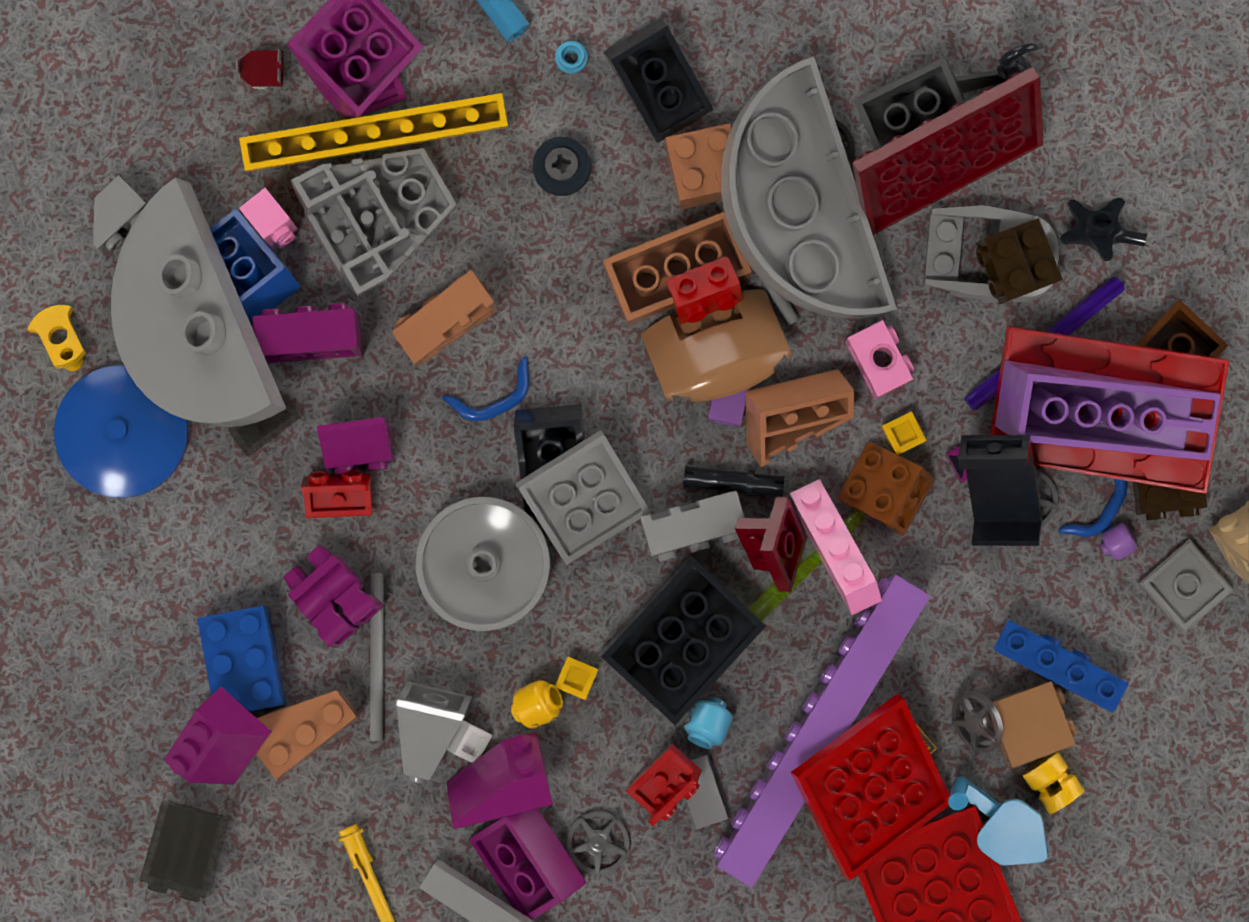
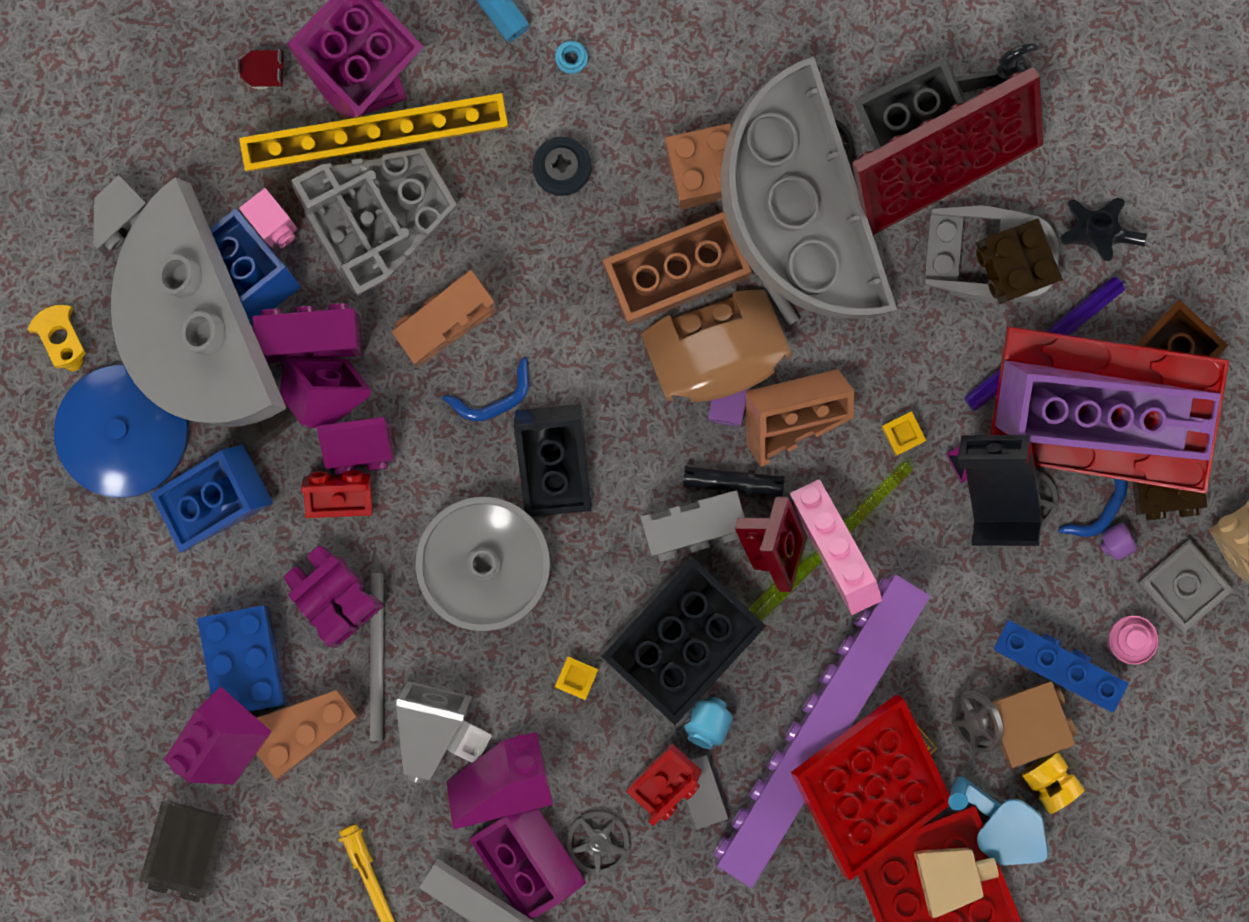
yellow head [511,680,563,729] -> none
light grey plate [515,430,651,565] -> none
black slope [603,18,714,143] -> none
red bracket [666,257,742,325] -> none
dark orange bracket [837,442,936,537] -> none
bright pink brick [845,320,915,400] -> none
none -> blue slope [151,444,273,553]
none -> magenta slope [279,358,371,428]
none -> tan torso [914,848,999,918]
none -> bright pink plate [1107,616,1158,665]

